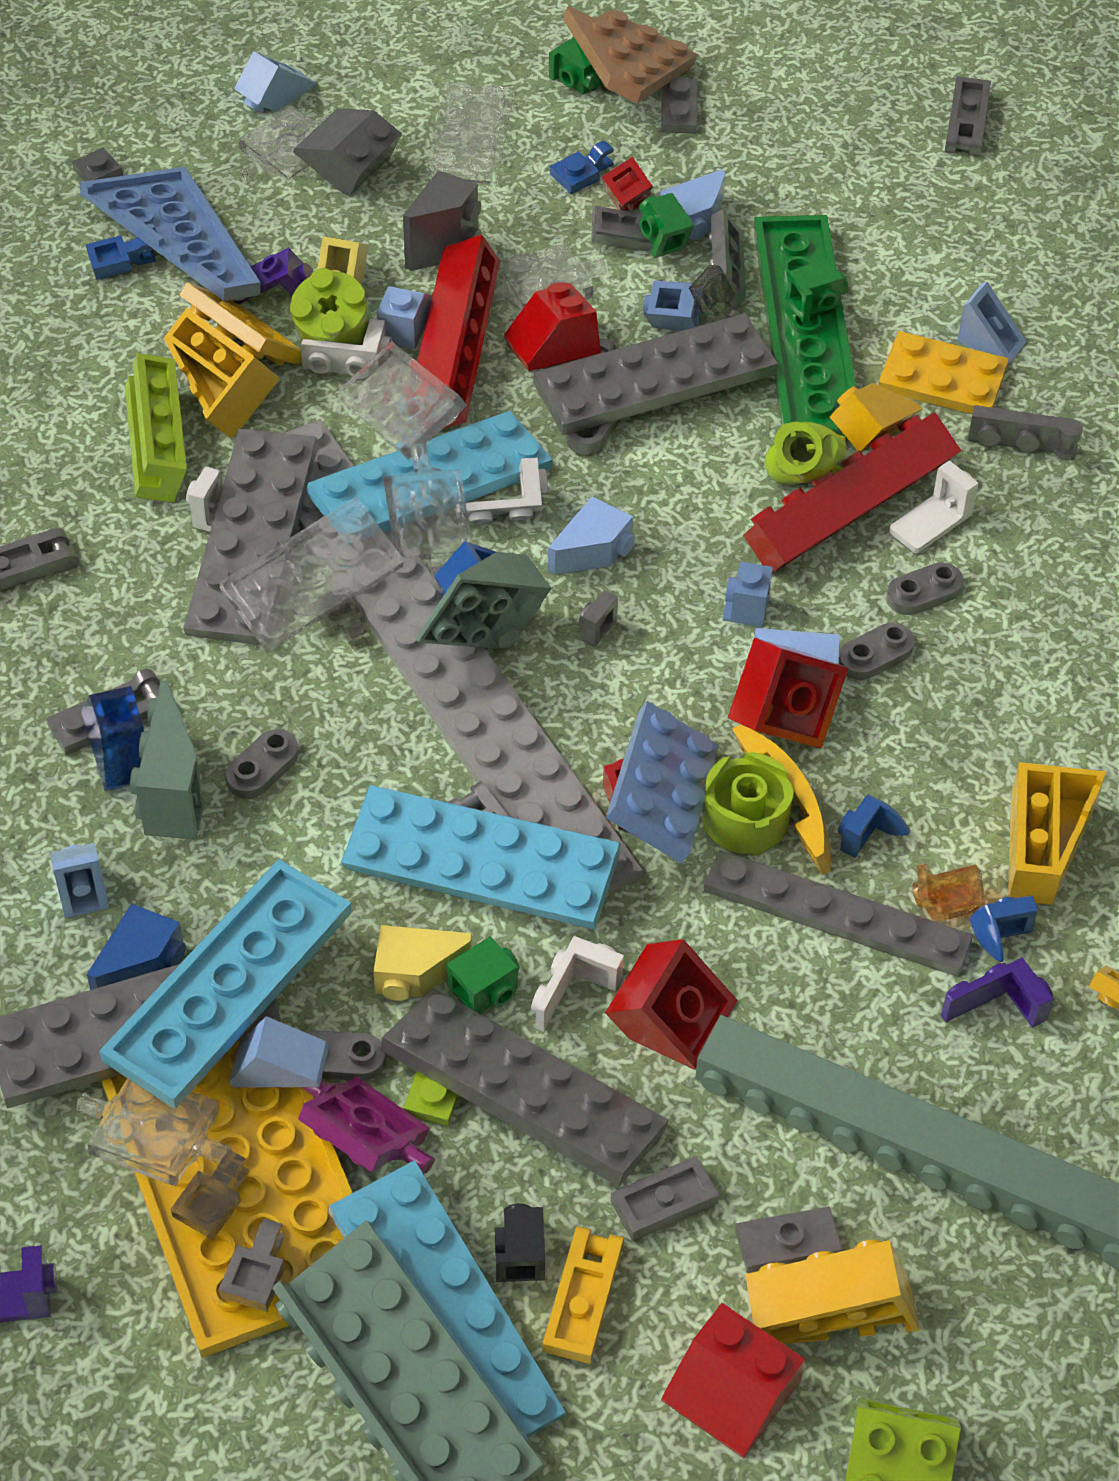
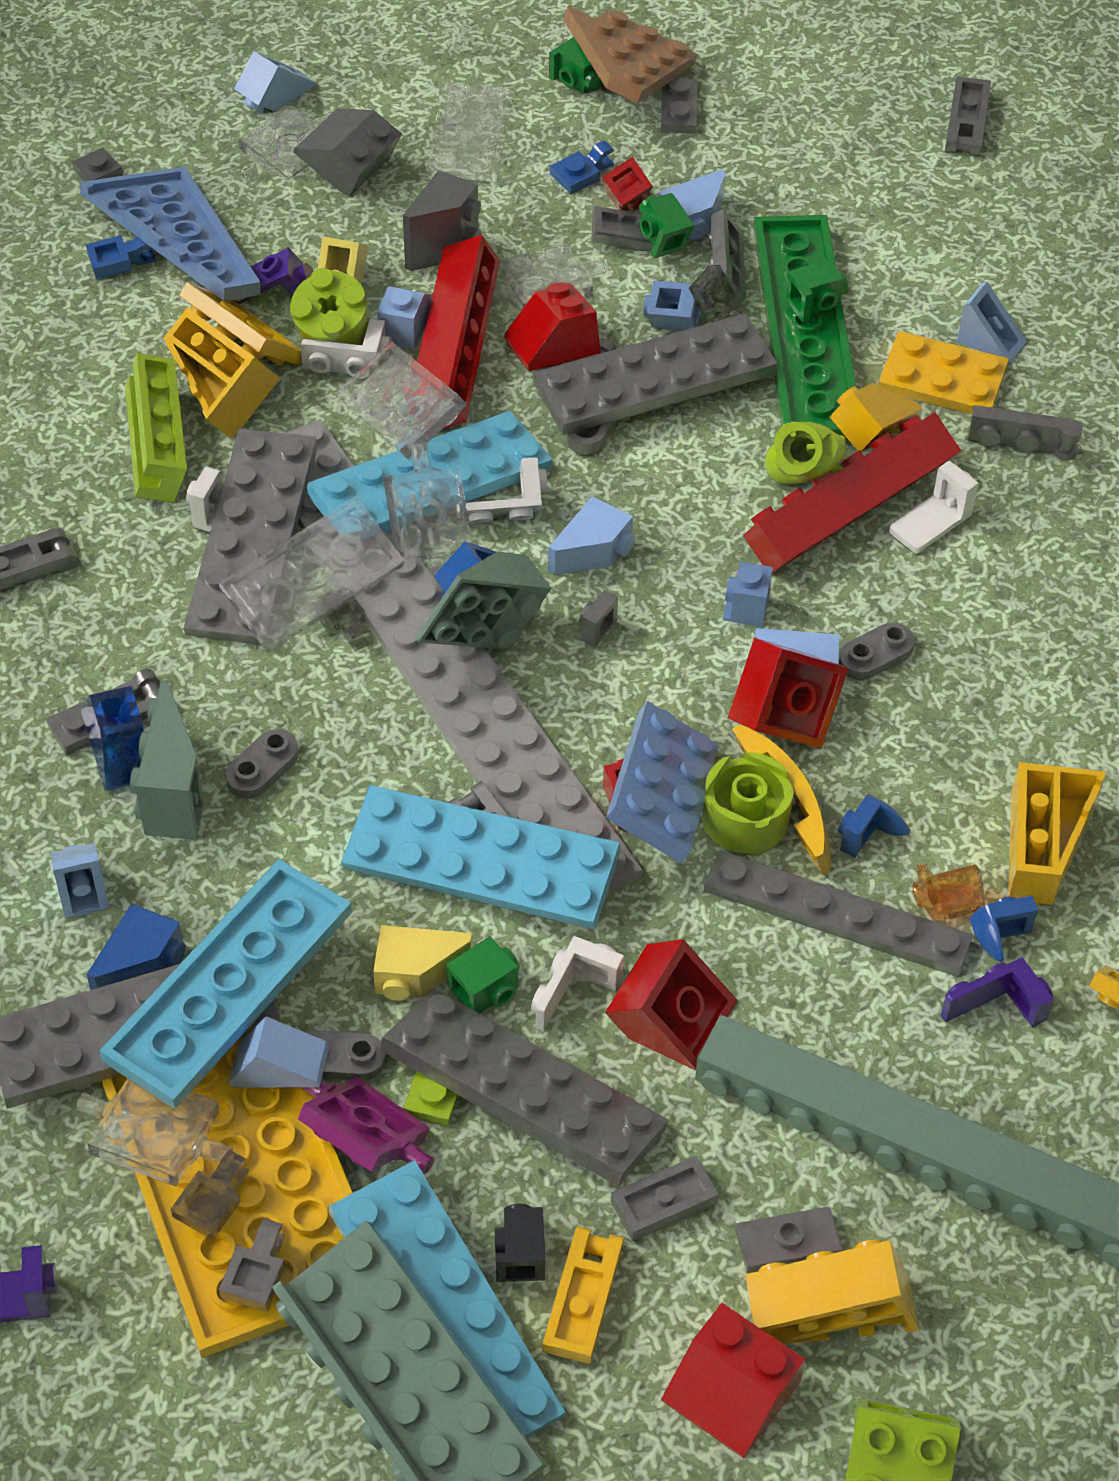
flat silver plate [886,562,964,615] -> none

